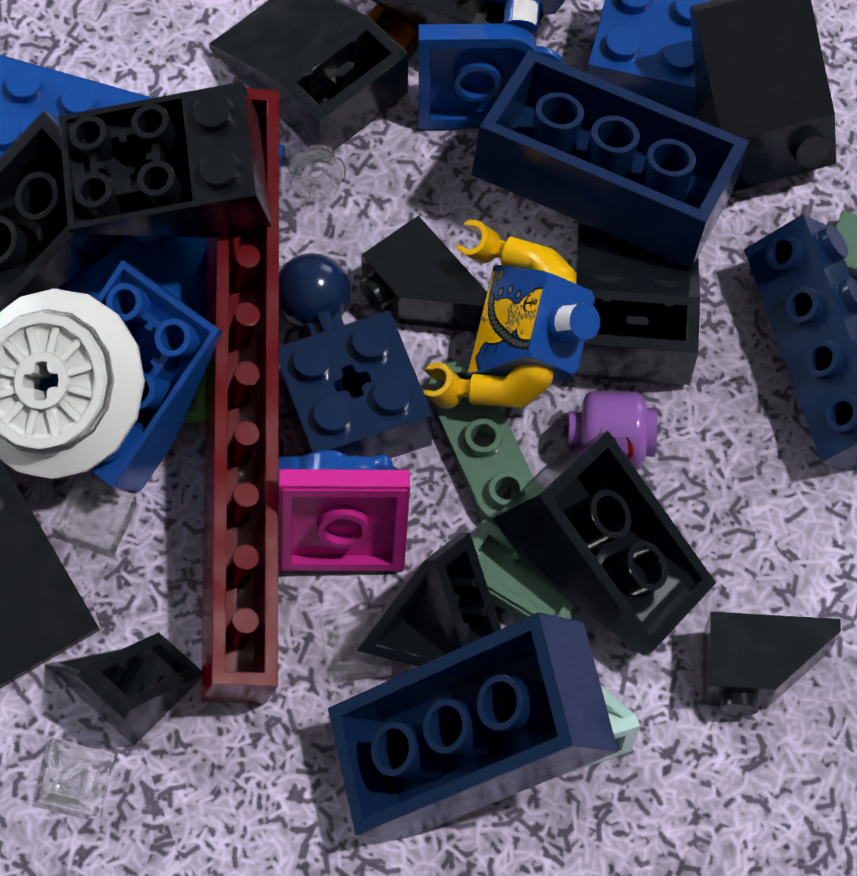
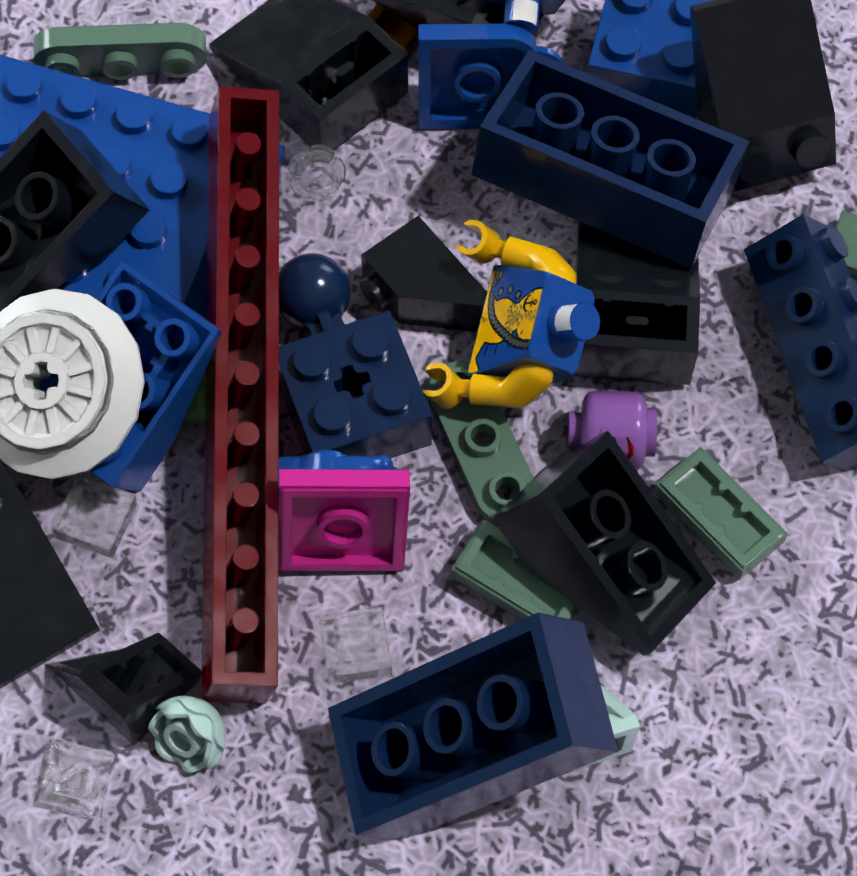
black slope [58,81,272,238] -> none
black slope [356,532,501,667] -> none
black slope [703,611,841,716] -> none
none -> sand green plate [33,23,207,80]
none -> light aqua plate [148,696,226,773]
none -> sand green plate [654,447,788,580]

